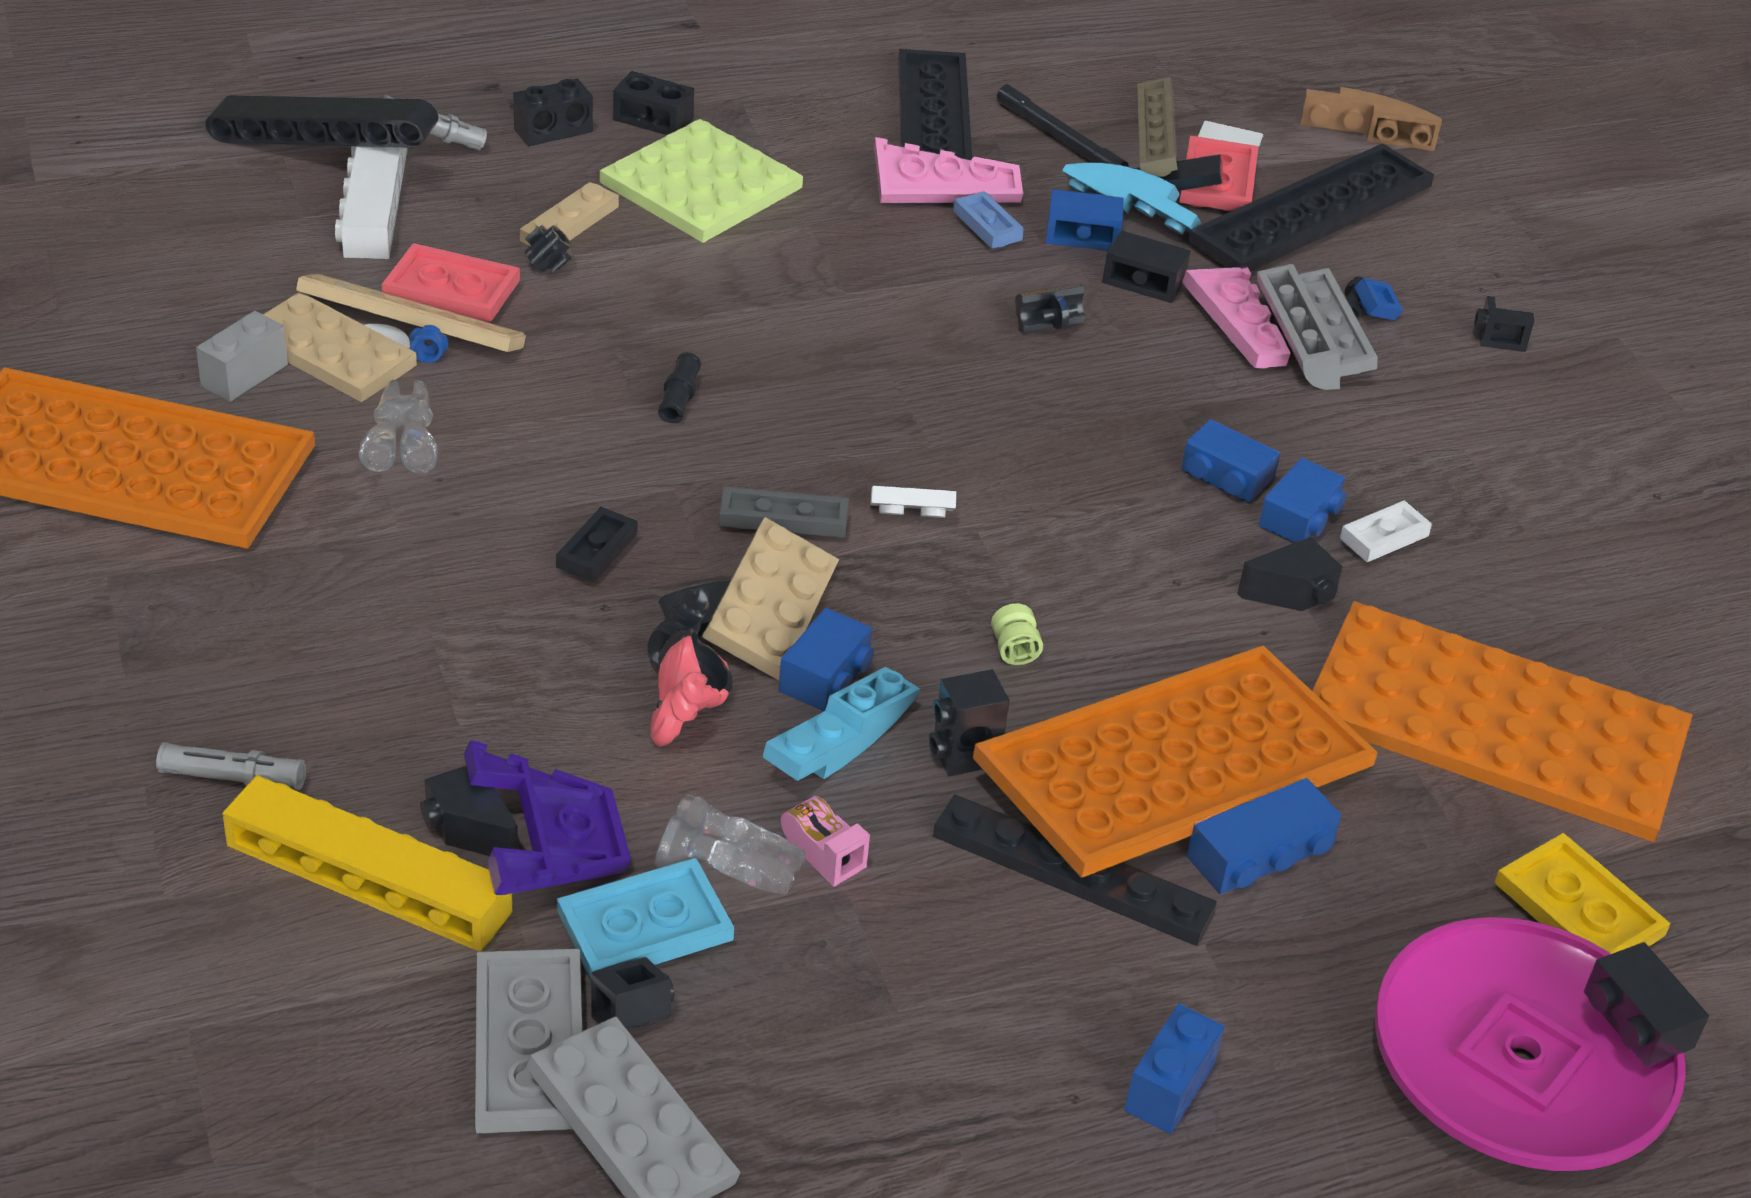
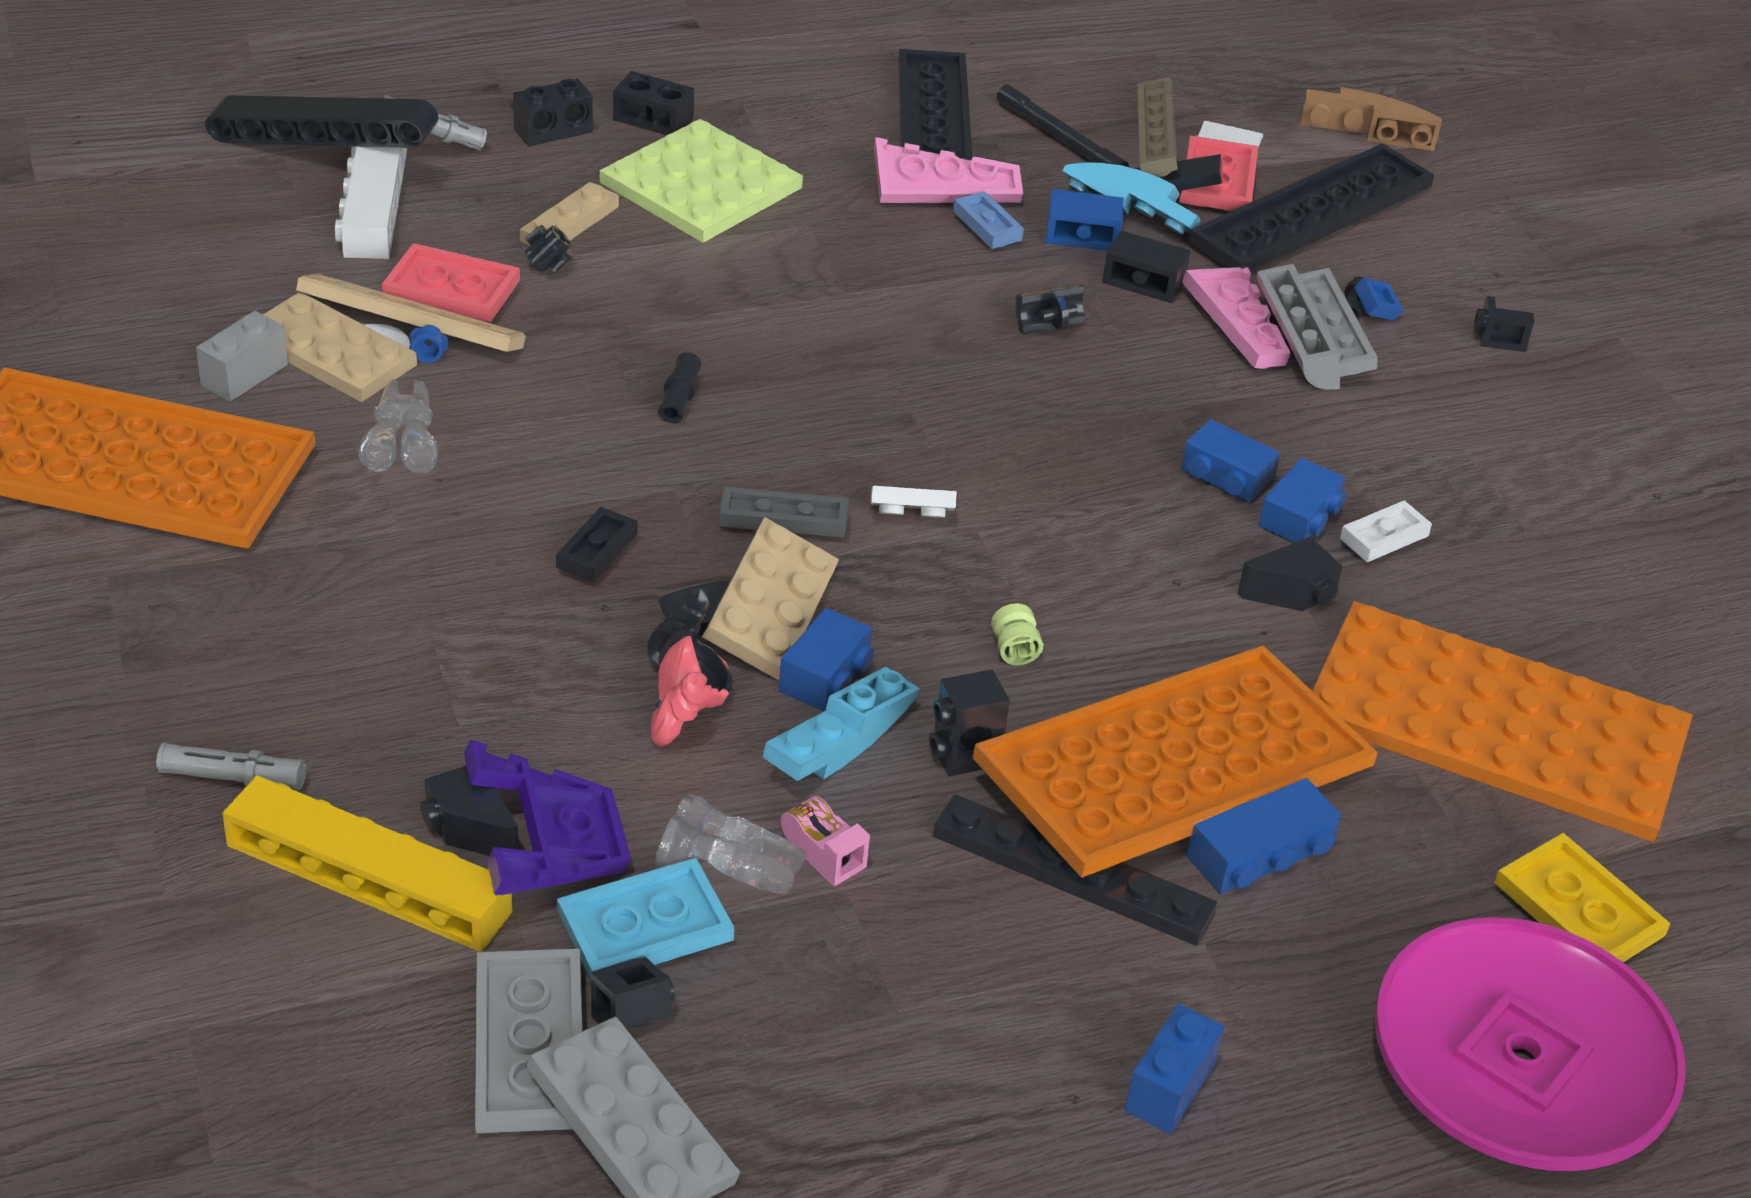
black brick [1583,942,1709,1067] -> none

